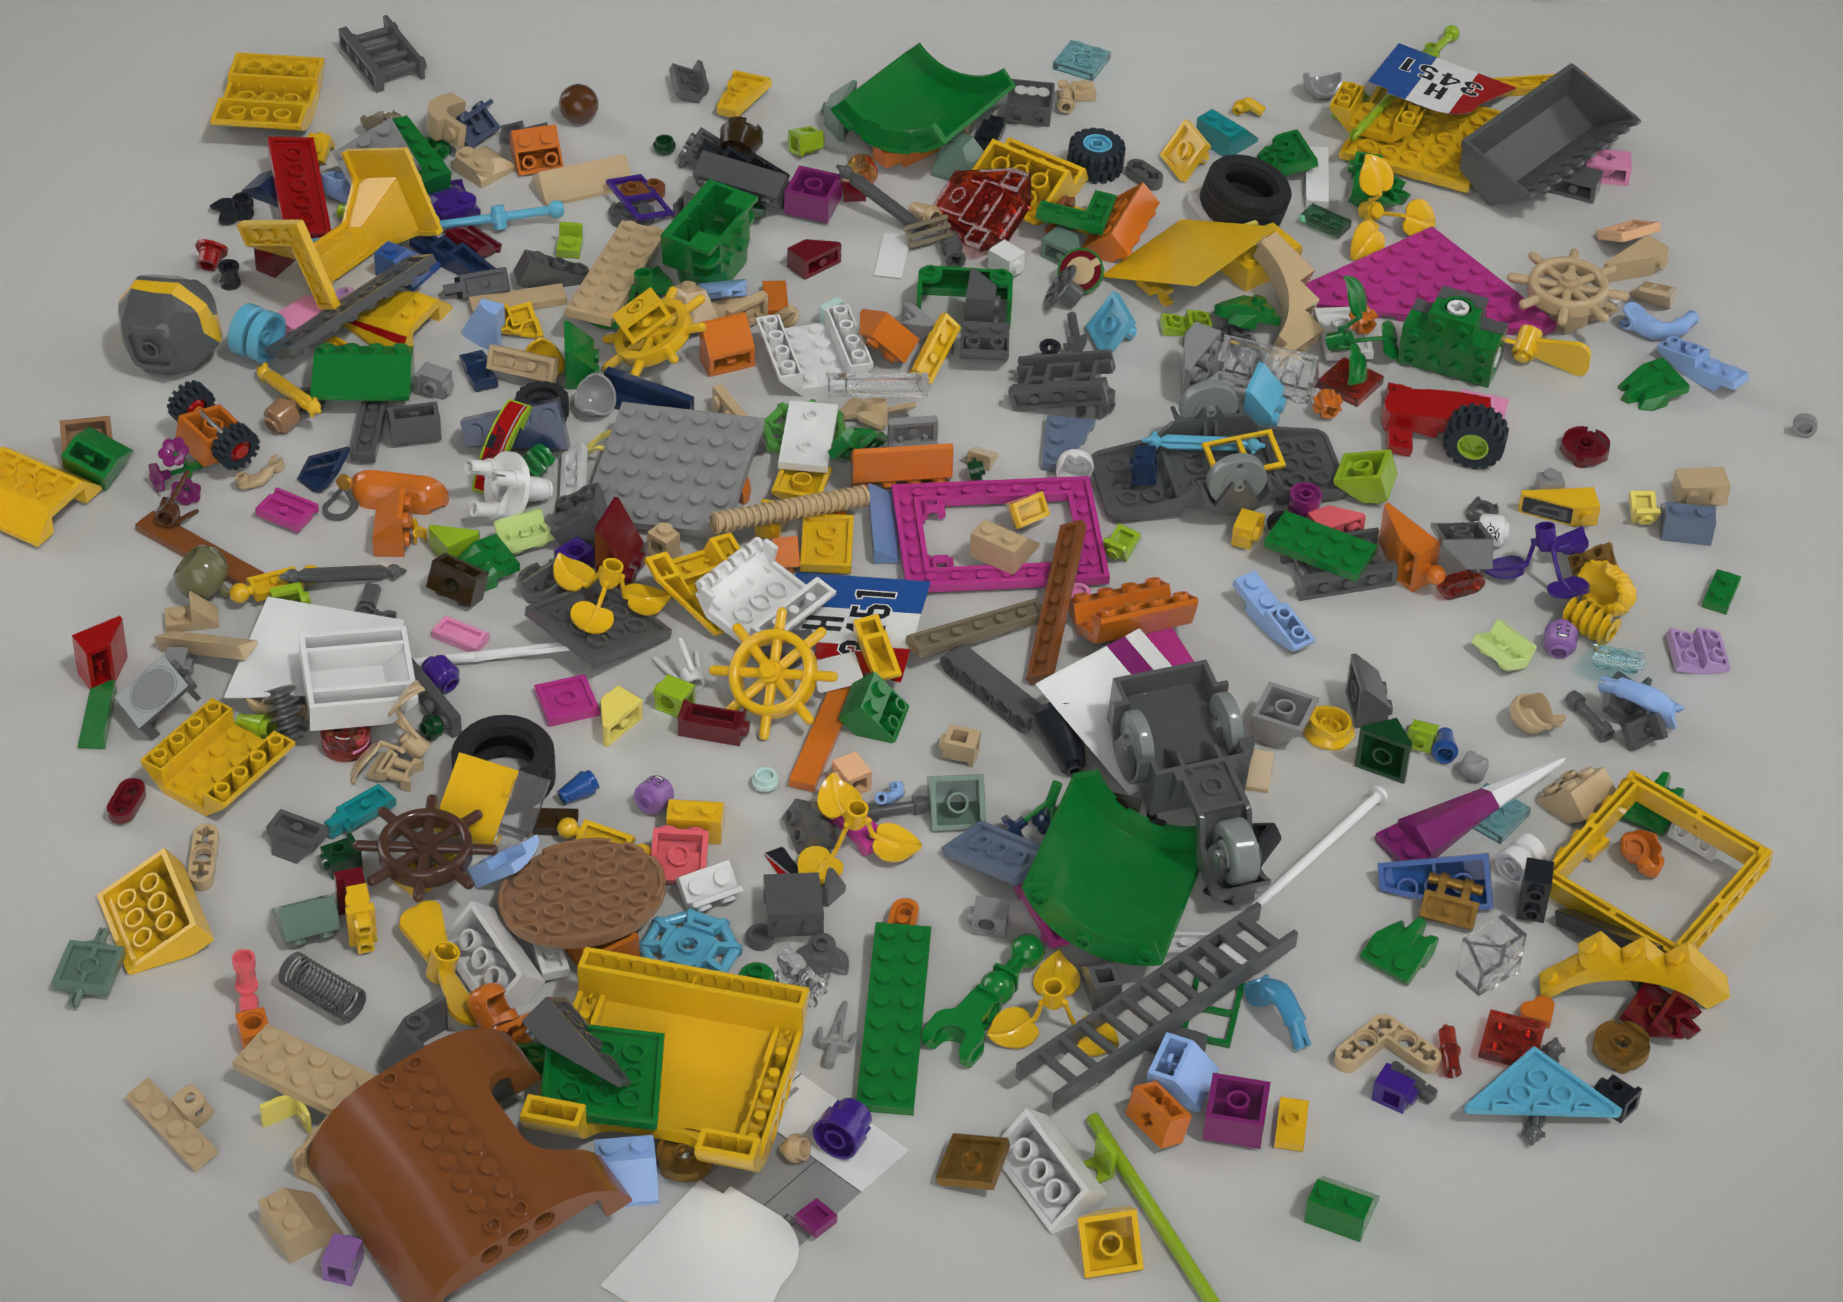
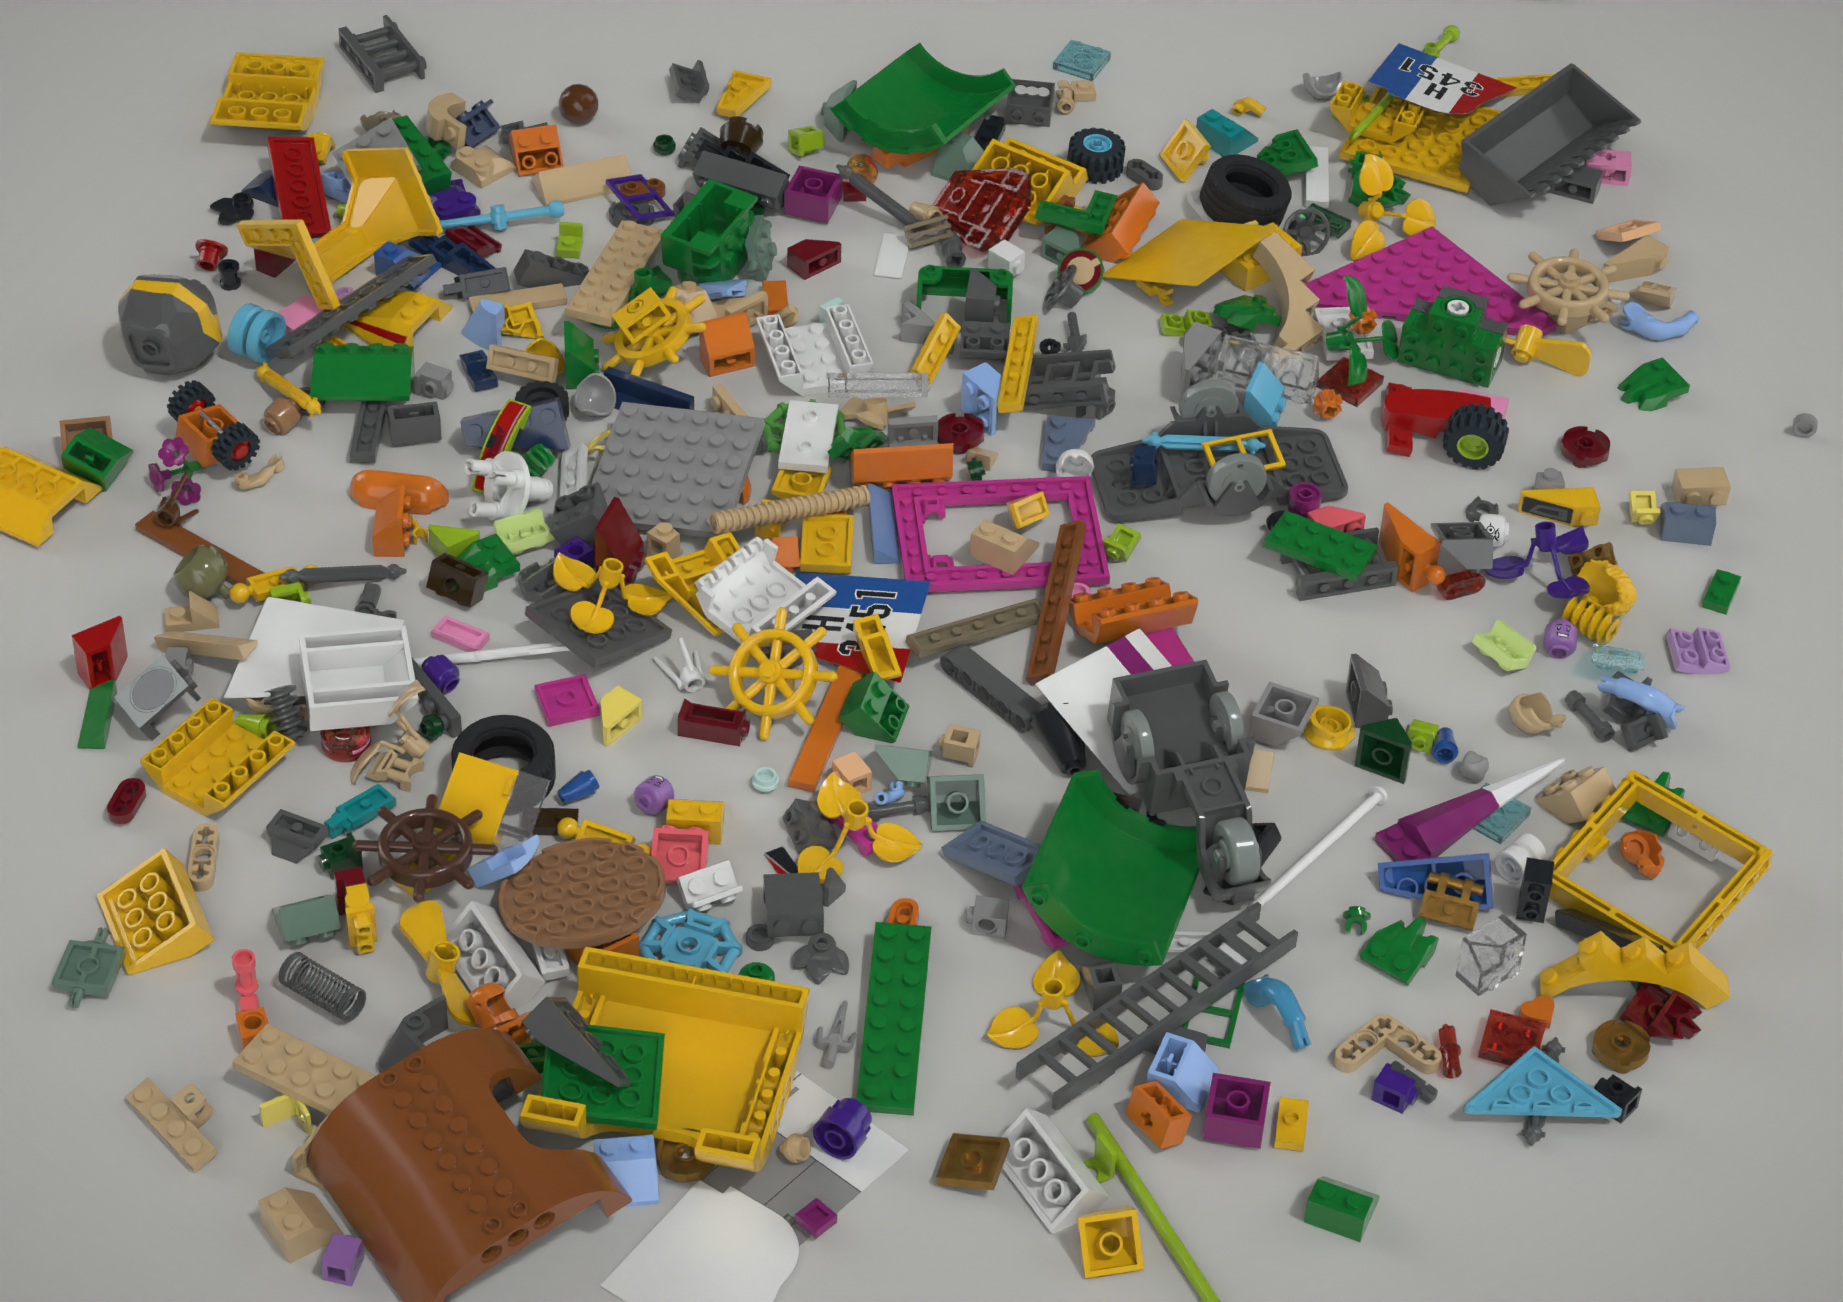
dark pink plate [255,487,319,532] -> none
dark blue slope [297,446,351,492] -> none
dark grey piece [322,474,358,521] -> none
lime brick [653,674,695,718] -> none
clear animal [774,942,830,1008] -> none
white sticker [816,652,863,693] -> none
orange slope [859,309,920,363] -> none
green piece [922,934,1045,1068] -> none
plant [1001,780,1063,844] -> none
medium azure tile [1085,291,1137,353] -> none
yellow brick [1231,508,1266,550] -> none
light blue slope [1232,570,1315,652] -> none
lime slope [1333,449,1398,504] -> none
light blue slope [1657,335,1748,391] -> none
none -> sand green plate [744,215,777,281]
none -> sand green slope [875,745,933,788]
none -> dark red plate [937,413,984,454]
none -> light blue slope [960,362,1001,436]
none -> yellow plate [997,314,1039,413]
none -> dark grey wheel [1283,208,1330,257]
none -> green plate [1343,906,1371,934]

